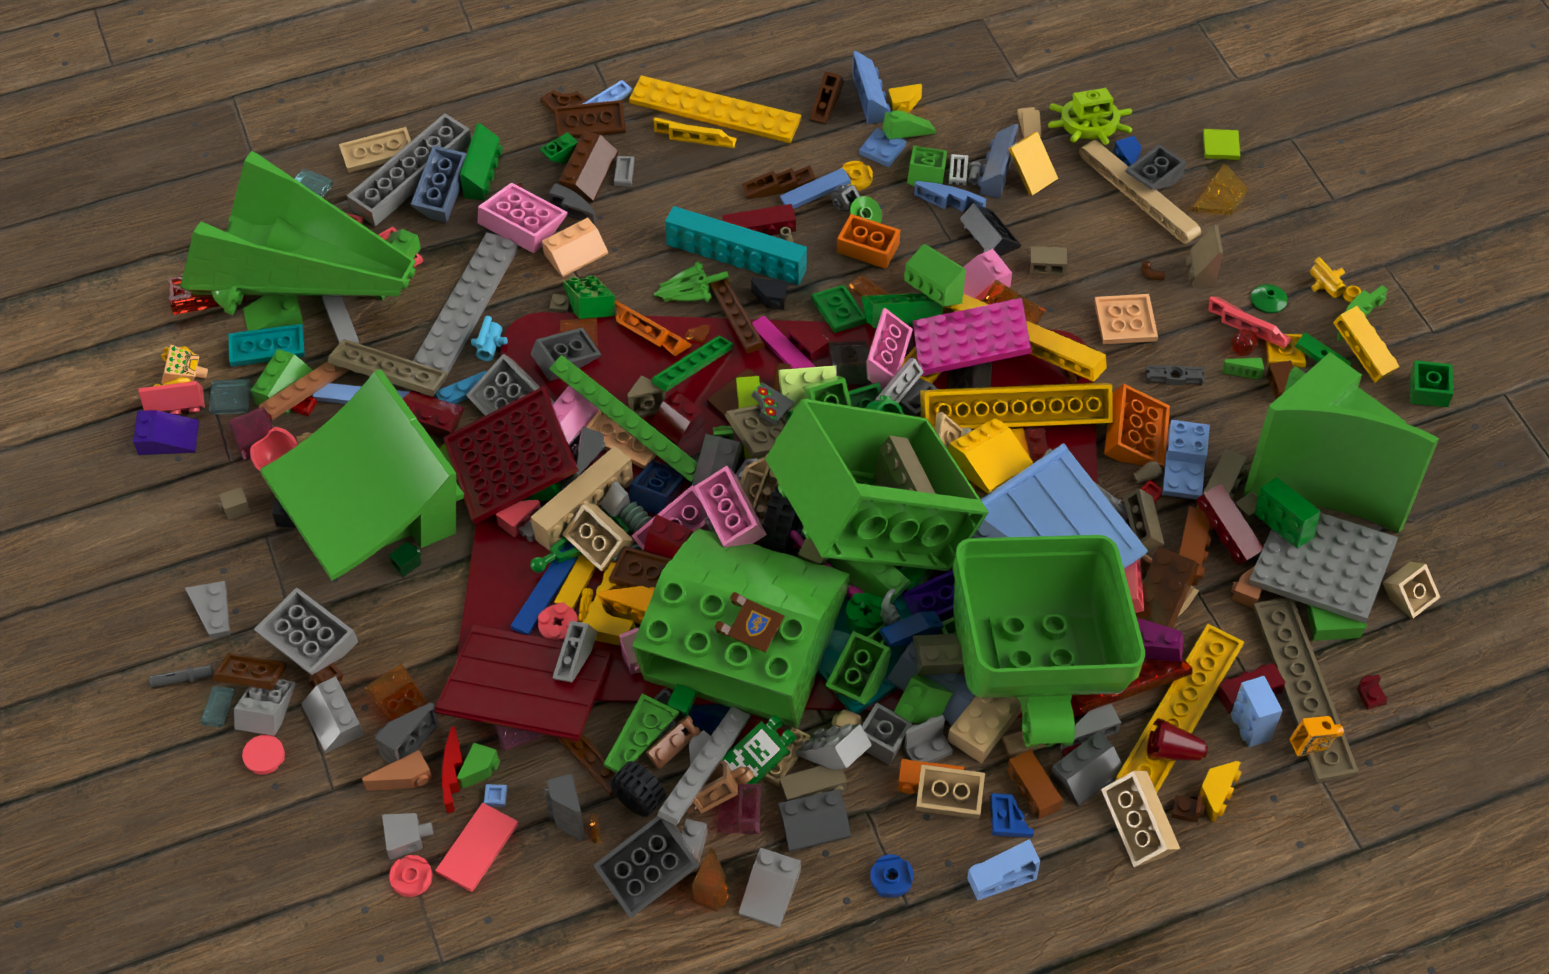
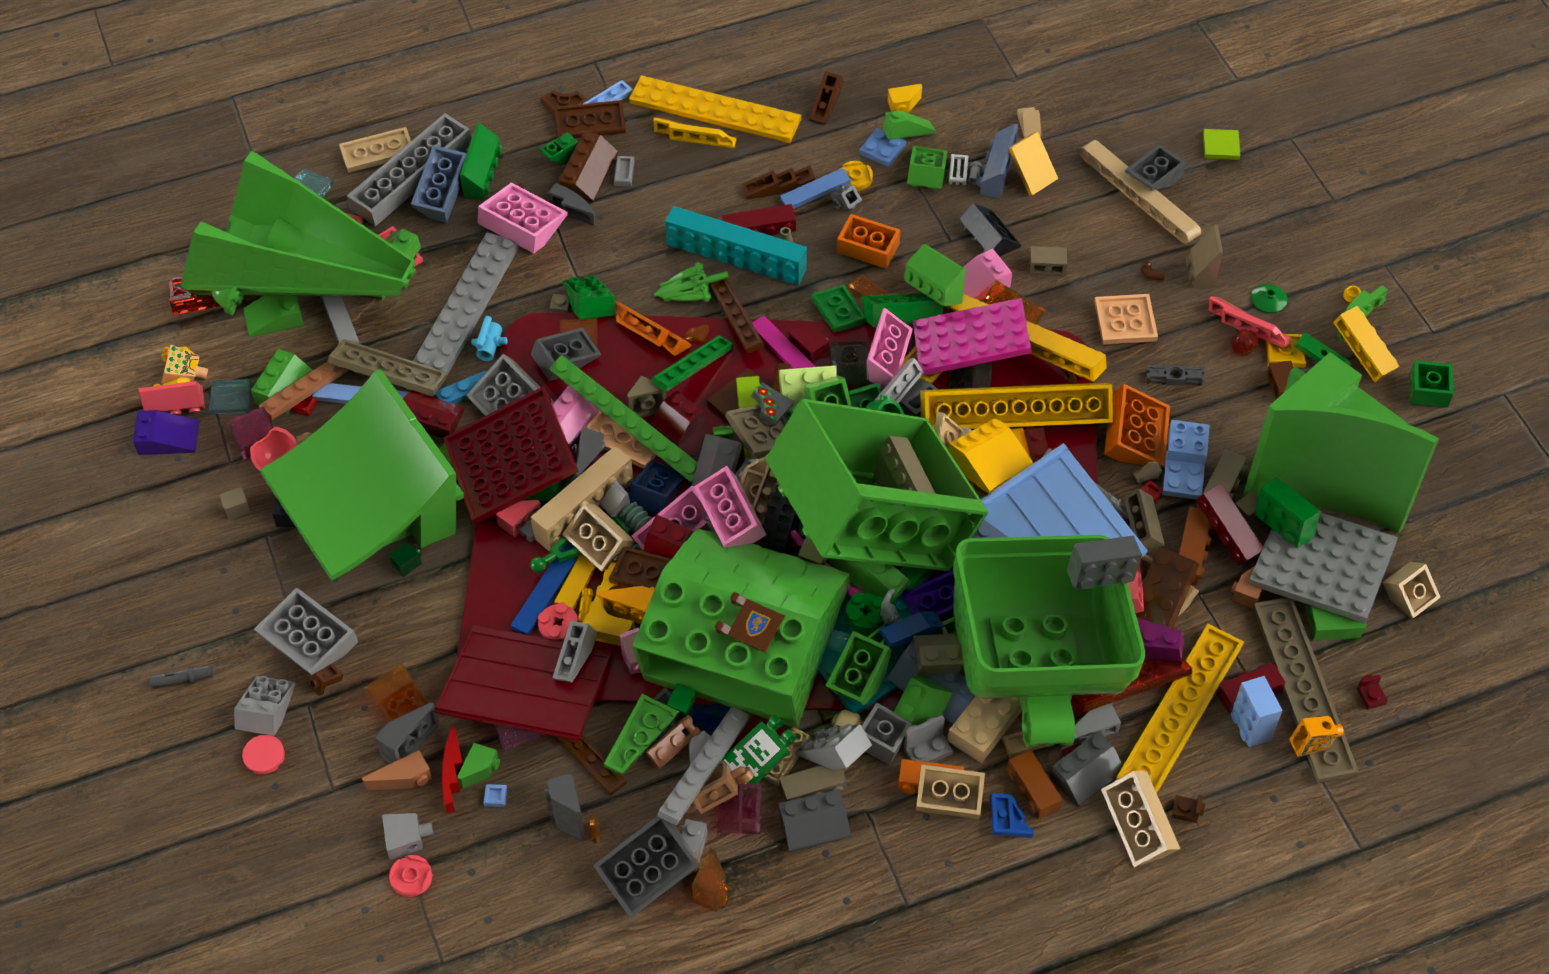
light grey wing [185,581,231,638] -> none
clear light blue tile [201,686,234,727] -> none
reddish brown tile [213,653,286,690] -> none
teal plate [228,324,305,367] -> none
light grey slope [301,677,364,753] -> none
coral tile [435,803,519,892] -> none
light nougat slope [542,218,608,277] -> none
black tyre [610,761,666,817] -> none
light grey slope [739,848,801,928] -> none
black slope [751,277,788,310] -> none
bright green dish [850,196,882,223] -> none
medium blue slope [852,51,890,124] -> none
blue plate [870,854,914,898] -> none
medium blue slope [914,181,986,212] -> none
light blue wedge [967,839,1040,901] -> none
lime piece [1048,88,1132,145] -> none
blue slope [1113,136,1142,167] -> none
dark red cone [1147,718,1208,761] -> none
clear yellow wing [1192,164,1248,215] -> none
yellow slope [1199,761,1242,822] -> none
bright green slope [1222,358,1264,379] -> none
yellow pin [1310,257,1346,298] -> none
none -> dark grey brick [1067,535,1142,590]

